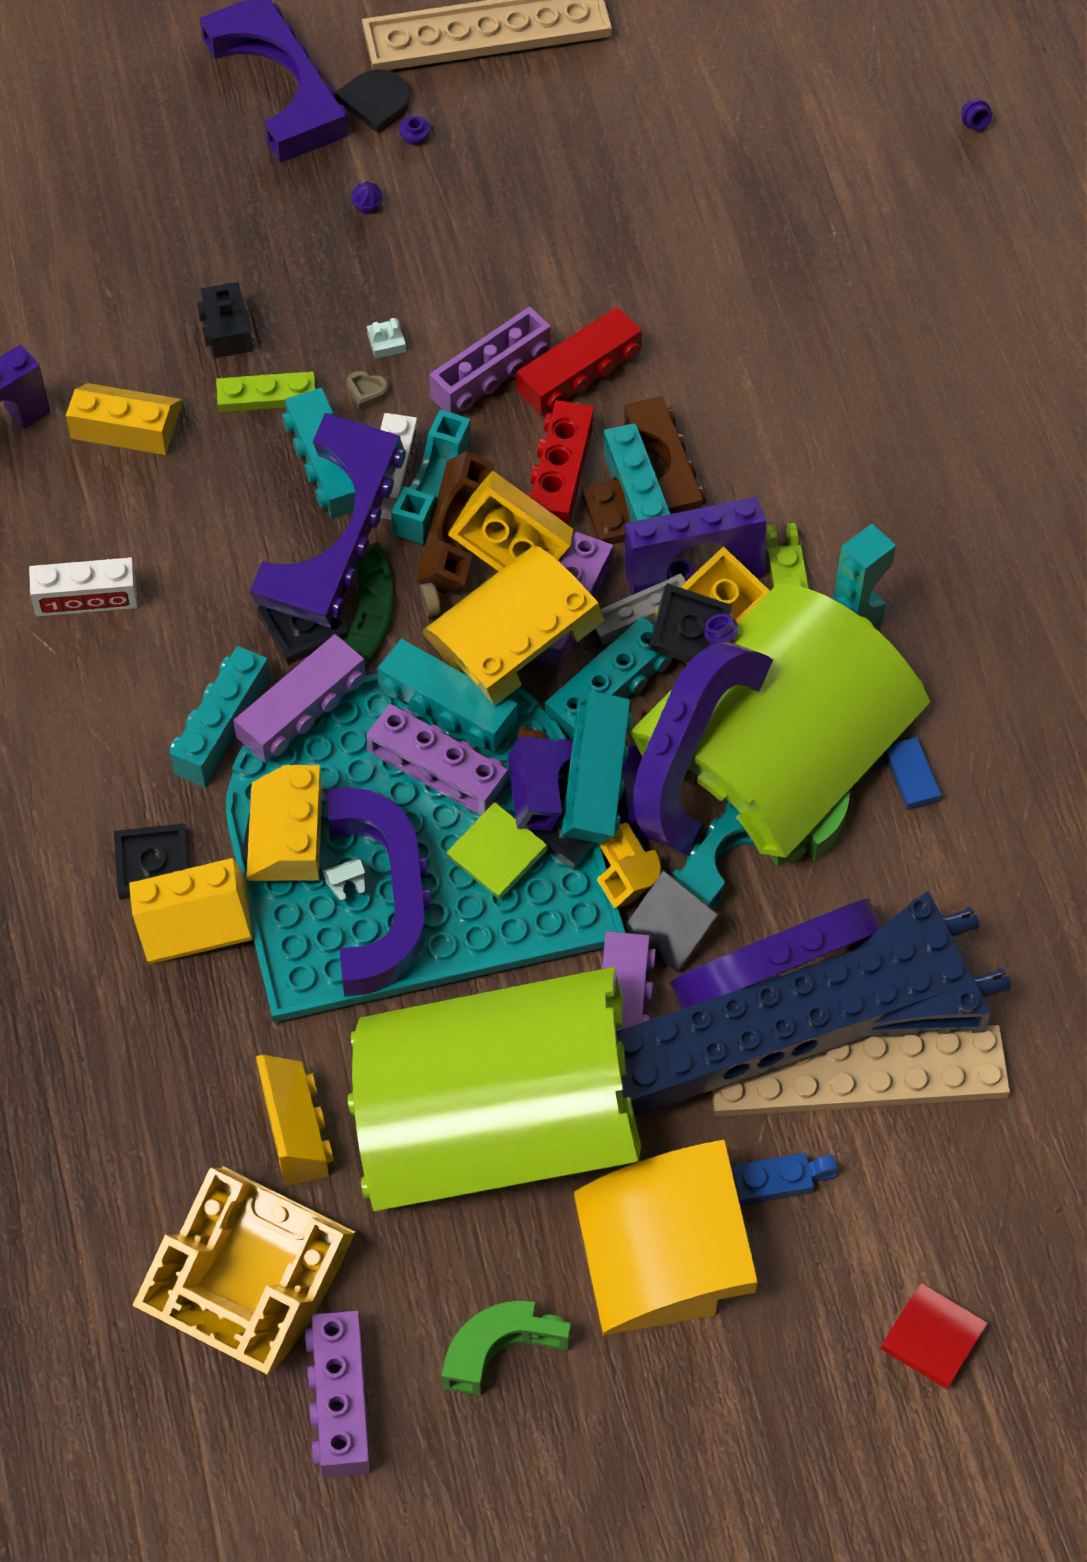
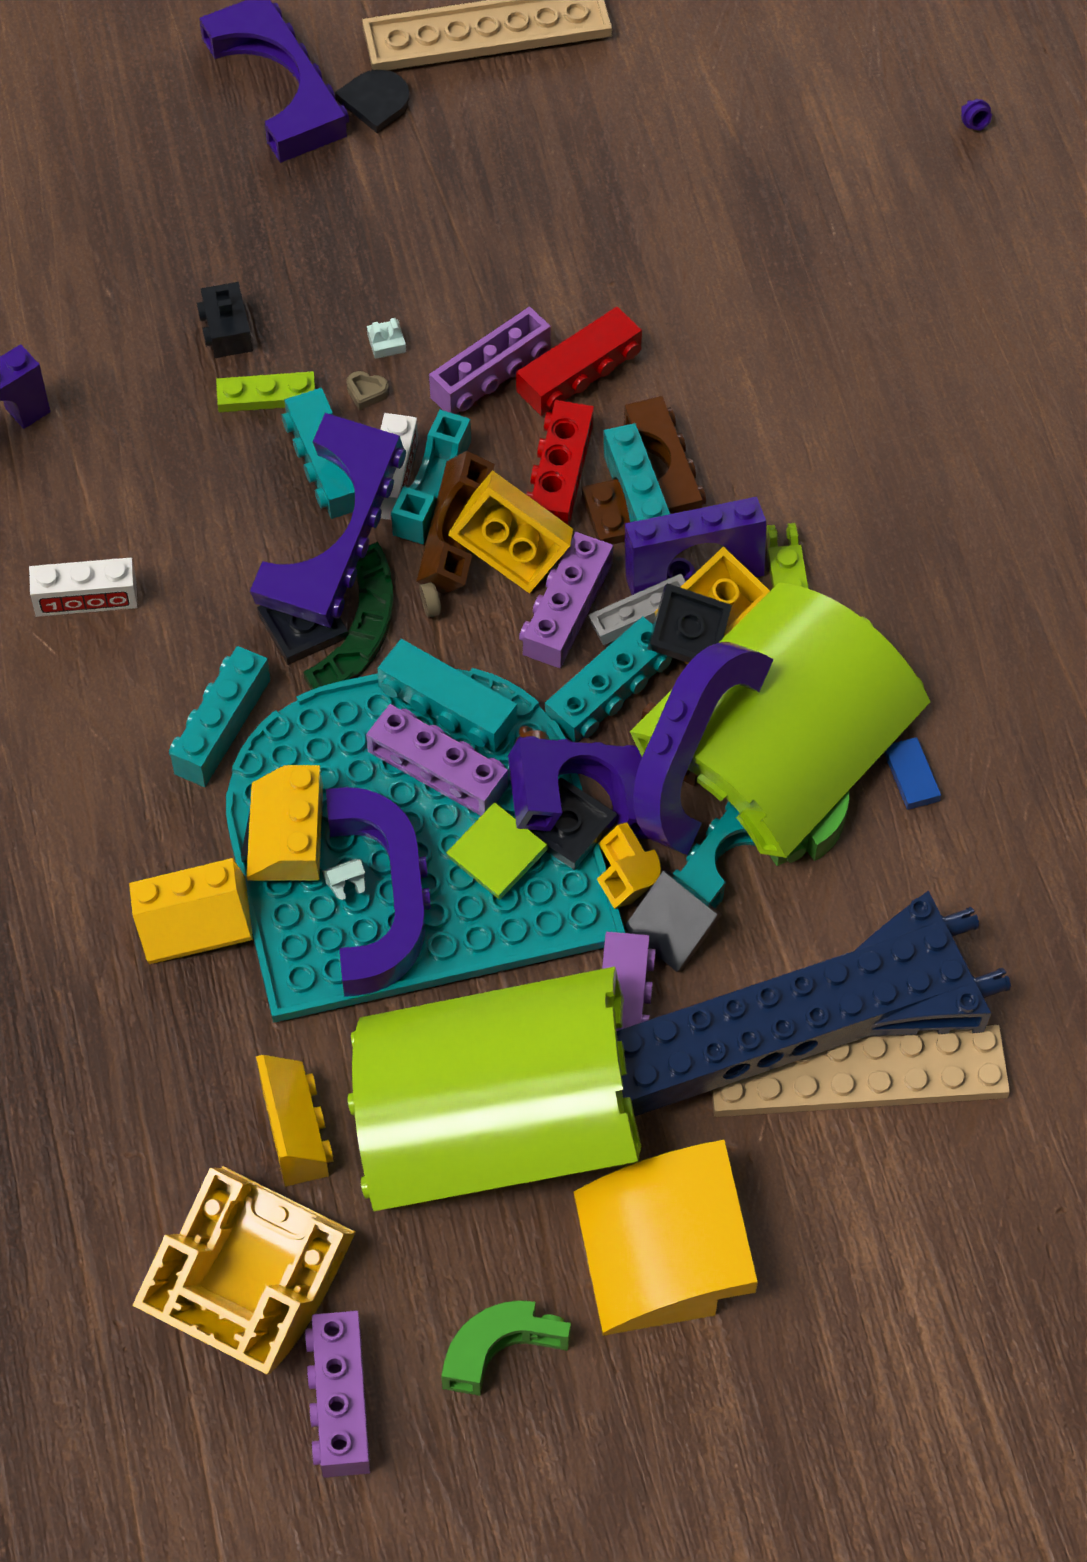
yellow slope [66,383,183,455] -> none
black tile [114,823,189,900] -> none
medium lavender brick [233,634,366,763] -> none
dark purple plate [351,180,383,214] -> none
dark purple plate [399,116,430,145] -> none
yellow slope [423,546,604,706] -> none
teal brick [561,691,632,844] -> none
dark purple arch [670,898,882,1009] -> none
dark purple plate [704,614,739,645] -> none
blue plate [732,1153,837,1205] -> none
teal arch [833,524,896,627] -> none
red slope [880,1283,988,1390] -> none

